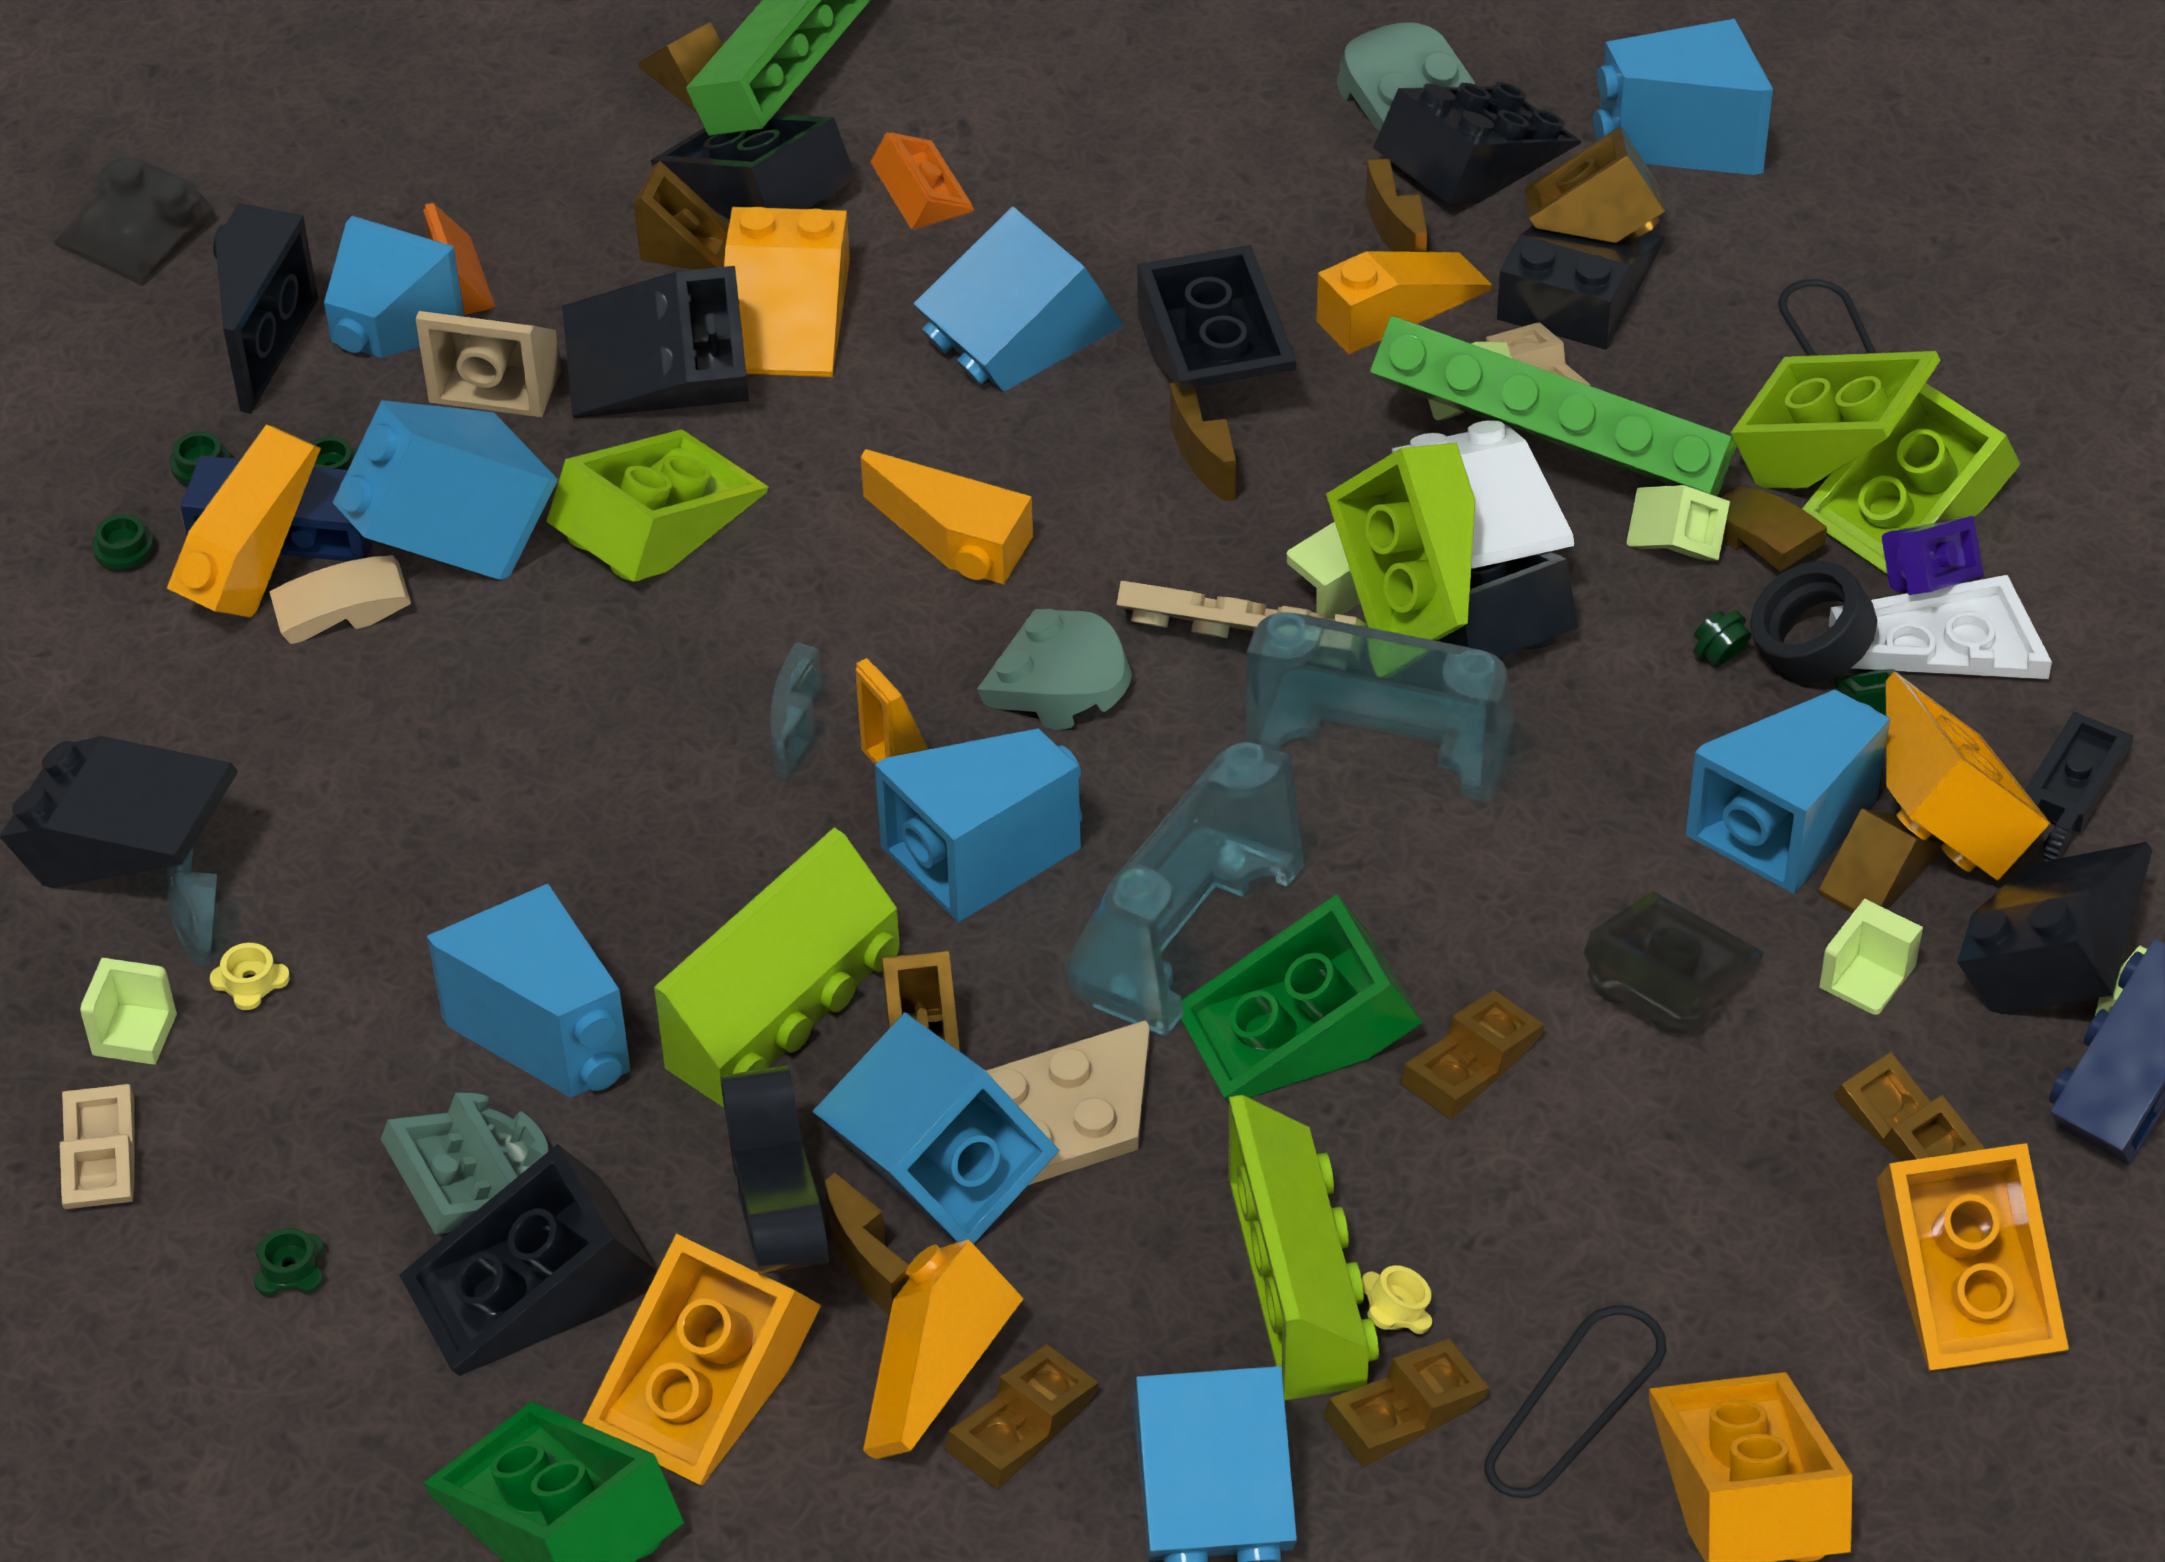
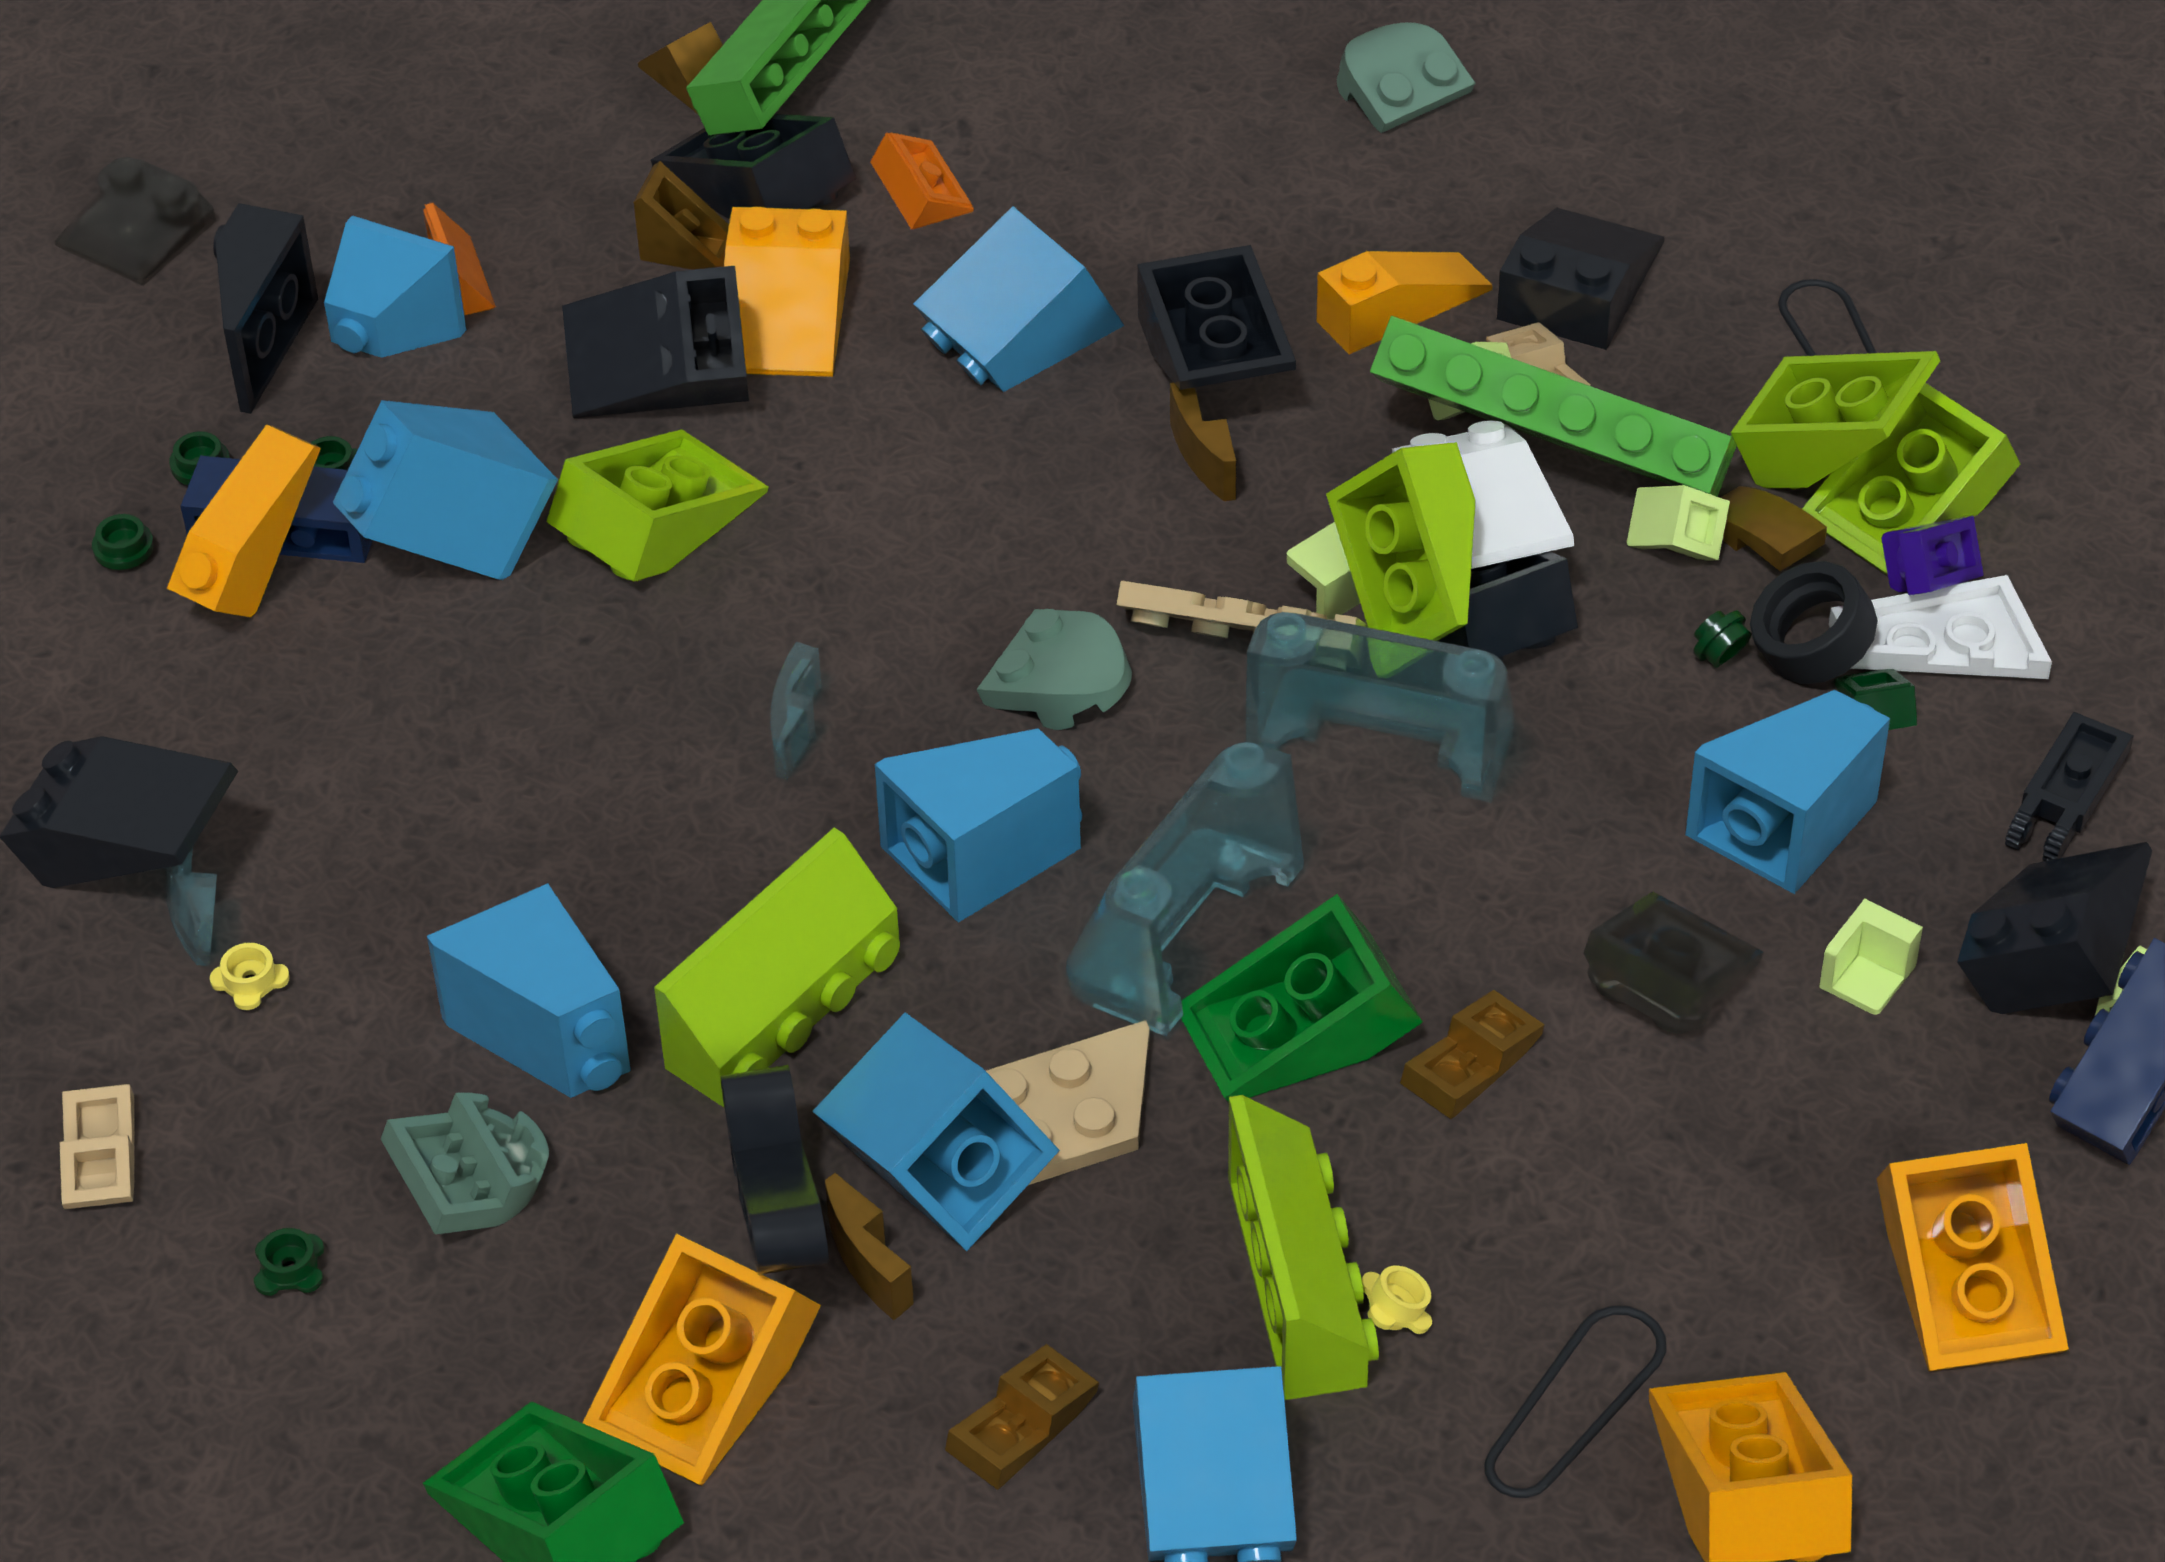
yellowish green panel [80,958,177,1065] -> none
tan slope [269,555,411,644] -> none
black slope [399,1144,656,1376] -> none
tan slope [415,311,561,417] -> none
light orange slope [855,658,929,764] -> none
light orange slope [861,449,1033,584] -> none
light orange slope [863,1239,1024,1459] -> none
pearl gold slope [882,950,960,1052] -> none
pearl gold slope [1323,1338,1489,1467] -> none
pearl gold slope [1366,158,1427,252] -> none
black slope [1373,82,1581,204] -> none
pearl gold slope [1524,126,1665,243] -> none
dark azure slope [1593,18,1773,175] -> none
pearl gold slope [1818,808,1943,914] -> none
pearl gold slope [1833,1052,1985,1162] -> none
light orange slope [1886,671,2050,881] -> none

